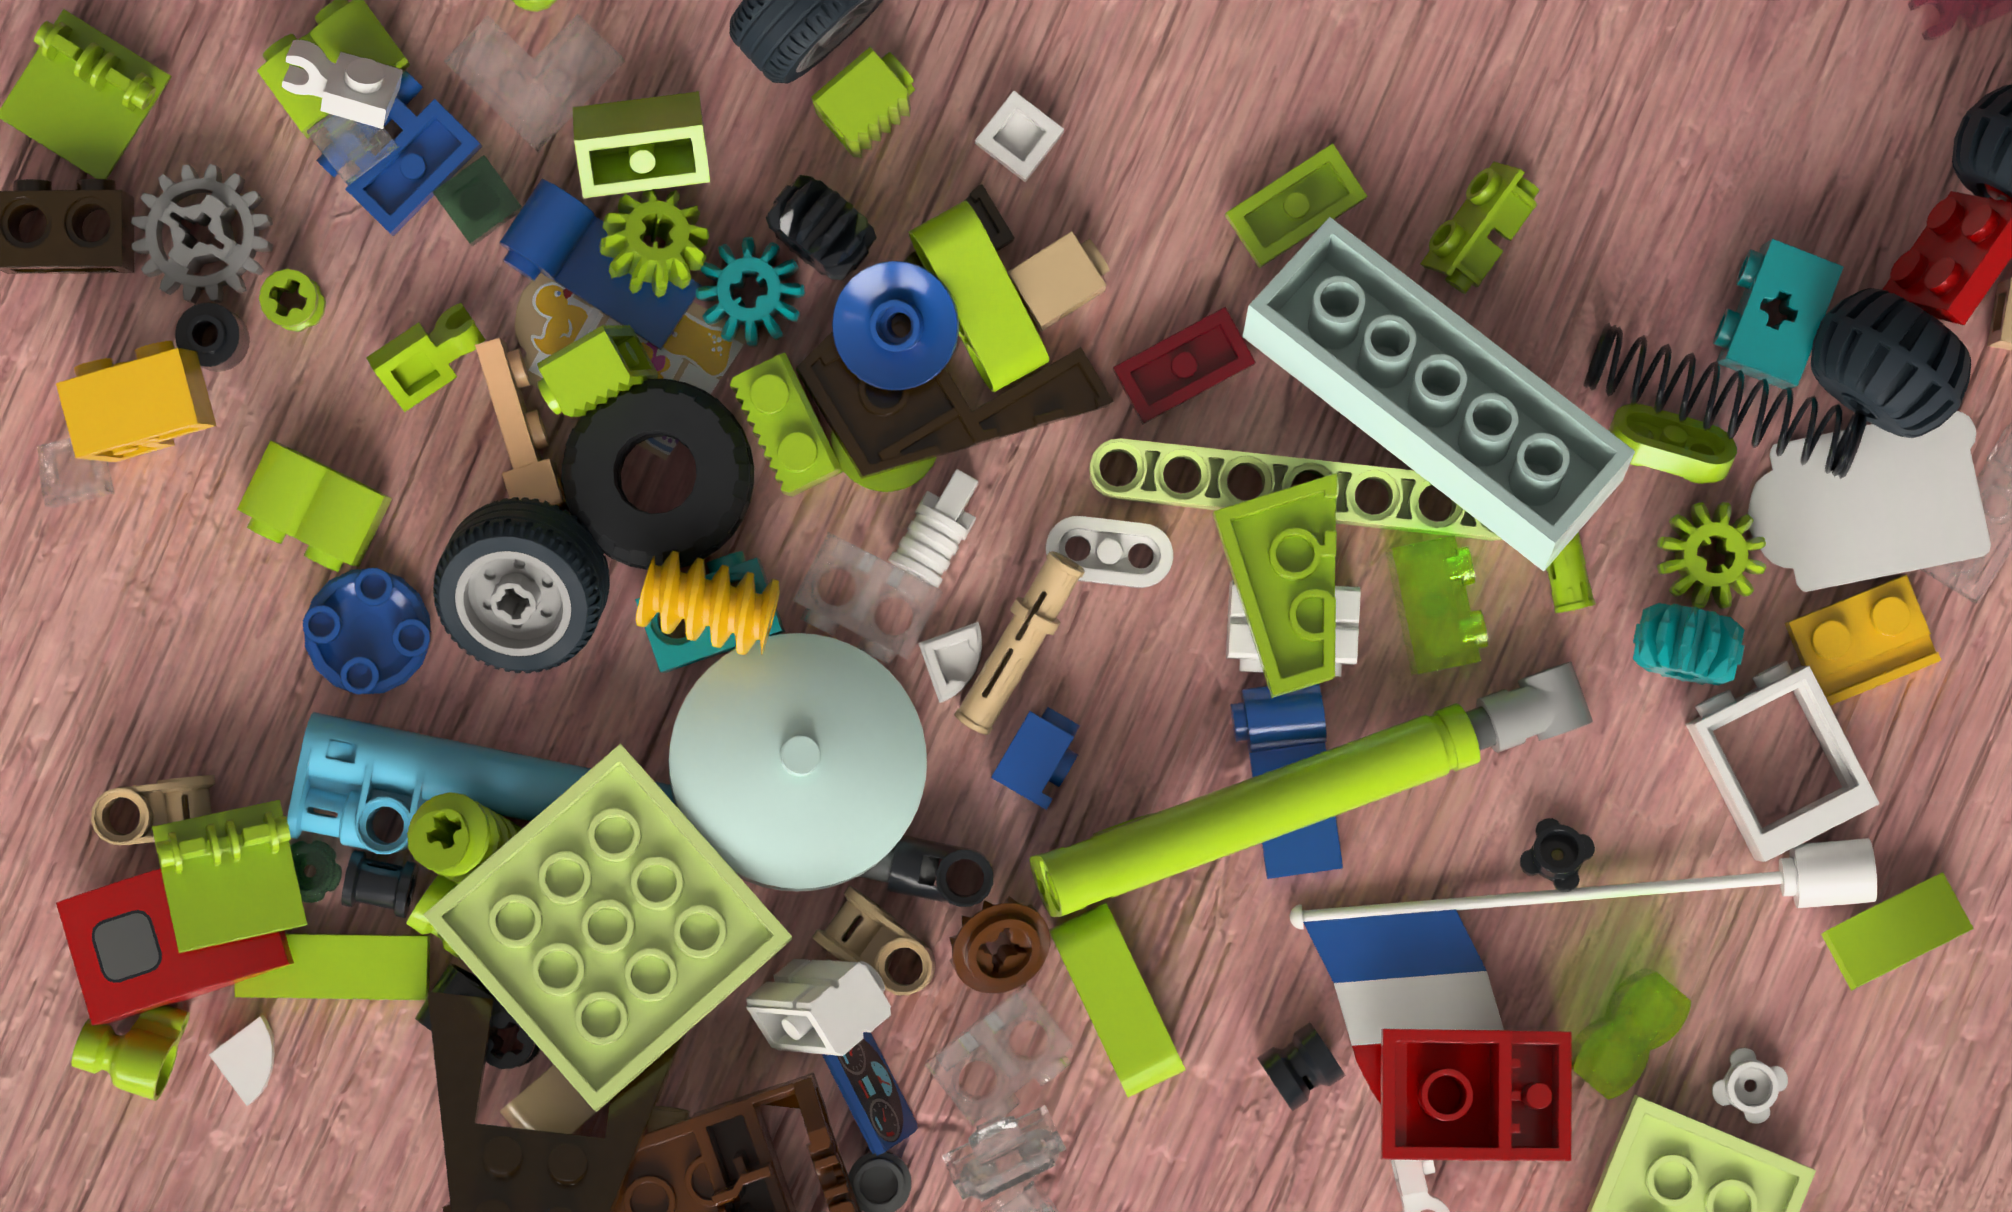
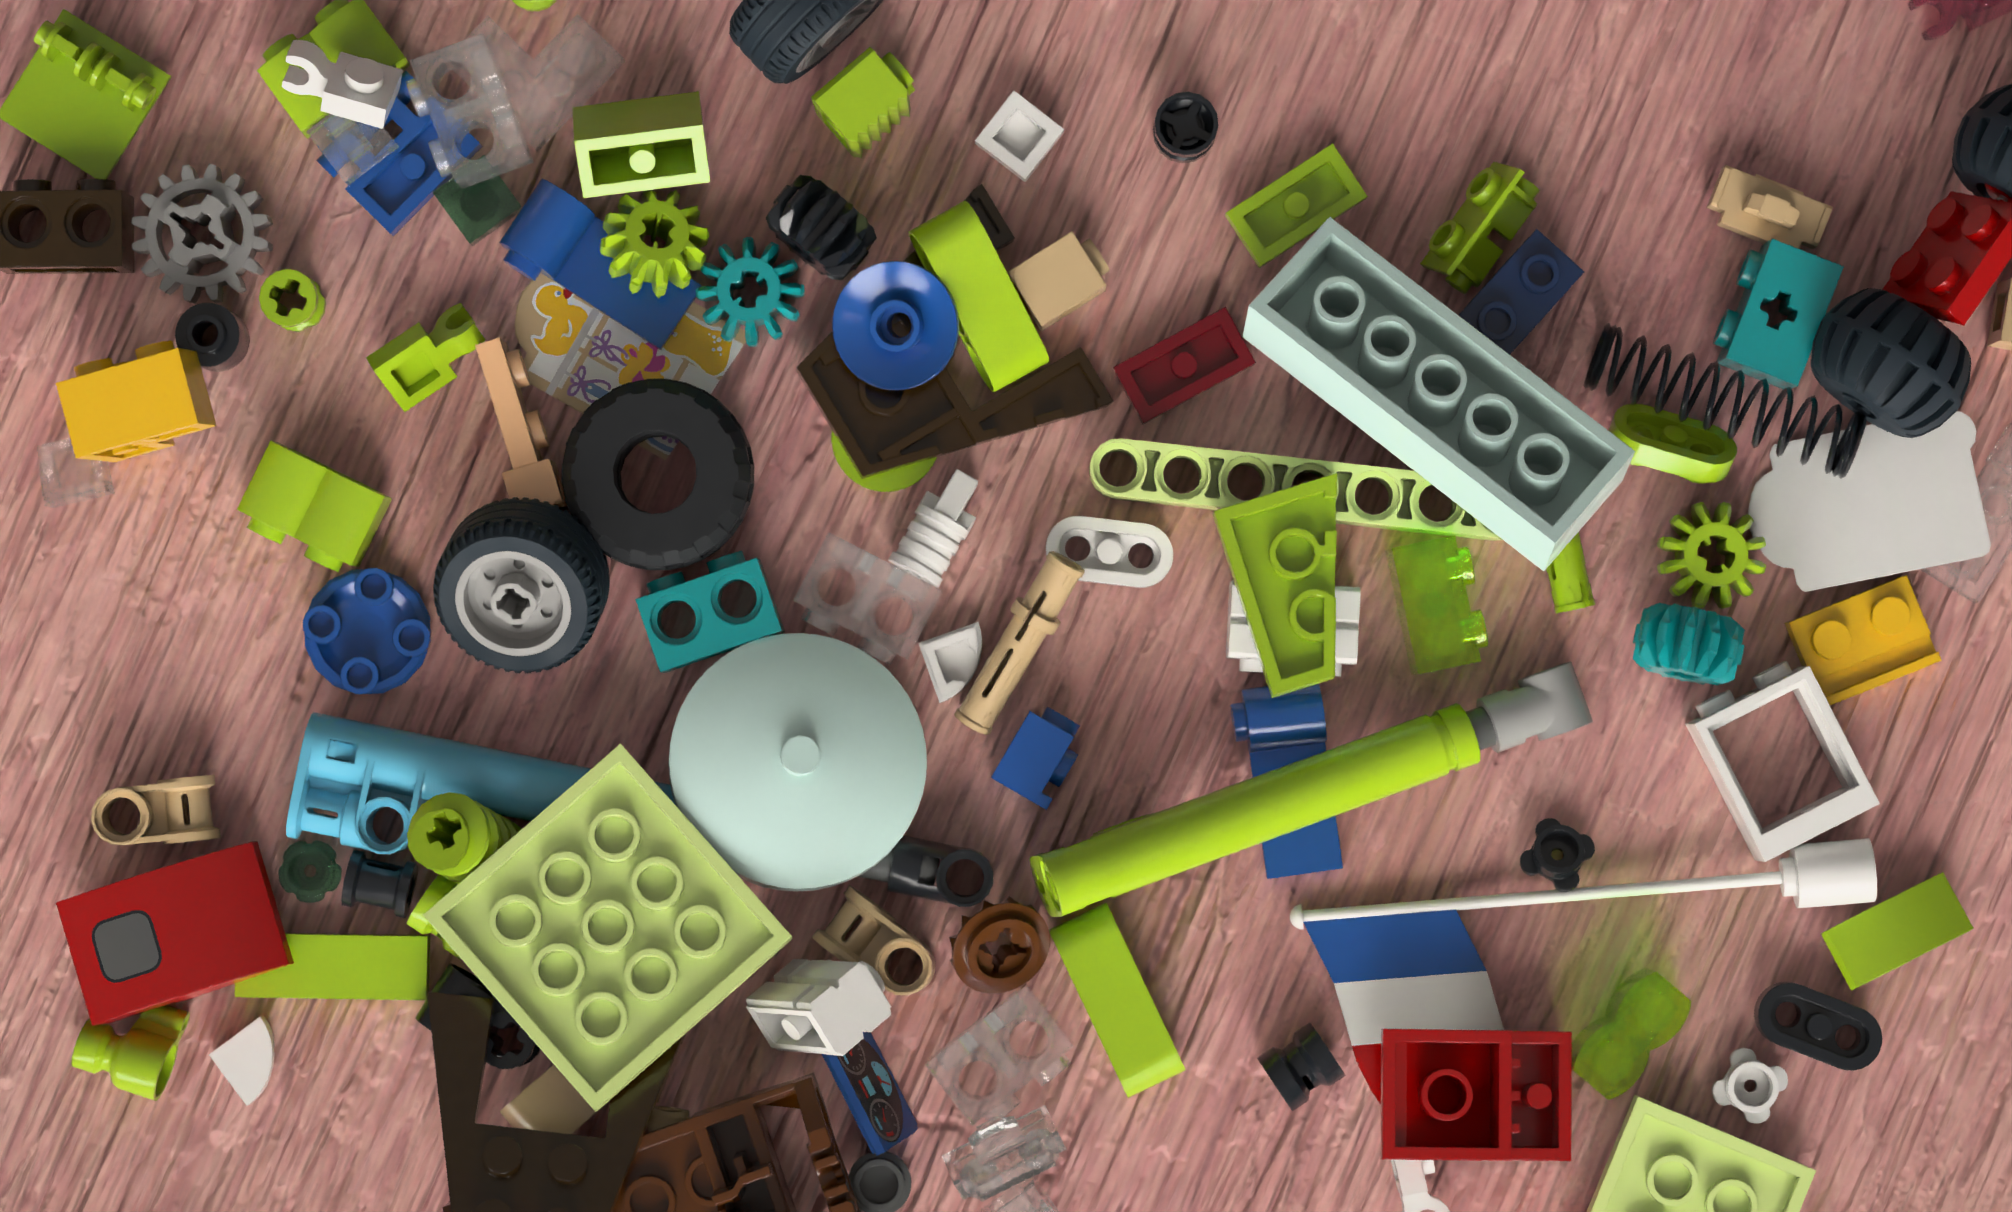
lime hinge [152,800,307,953] -> none
lime brick [537,325,659,417] -> none
yellow piece [636,550,780,655] -> none
lime brick [730,352,843,497] -> none
none -> clear brick [406,34,534,189]
none -> black wheel [1153,92,1219,163]
none -> dark blue brick [1458,229,1584,355]
none -> tan piece [1706,165,1833,249]
none -> black plate [1754,982,1882,1071]

